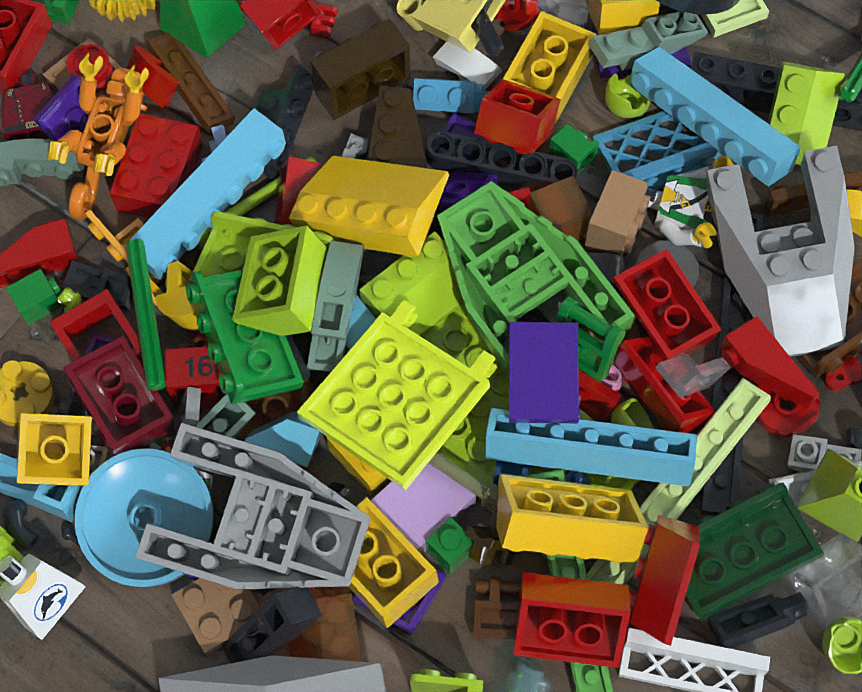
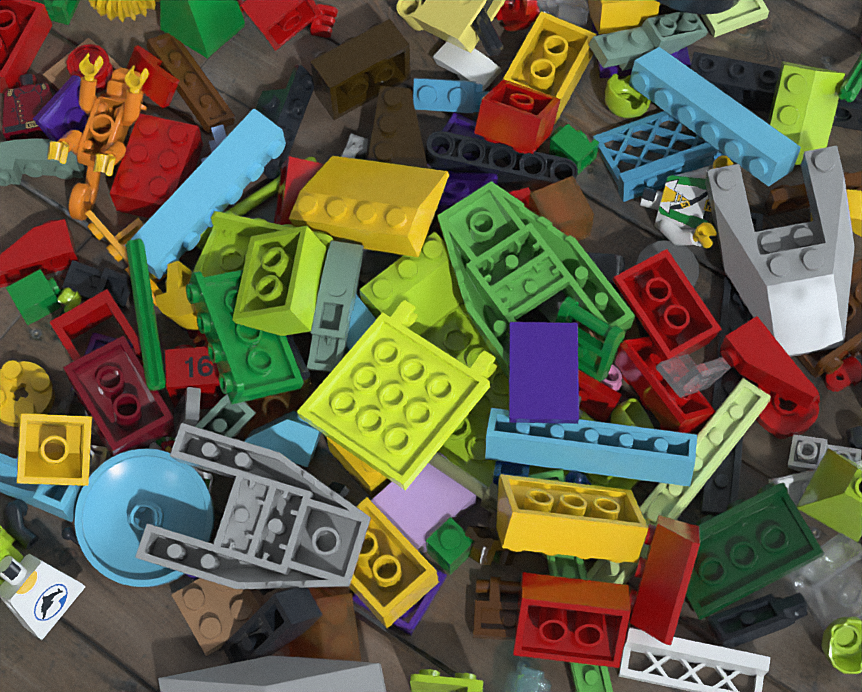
medium nougat brick [584,170,651,257] -> none

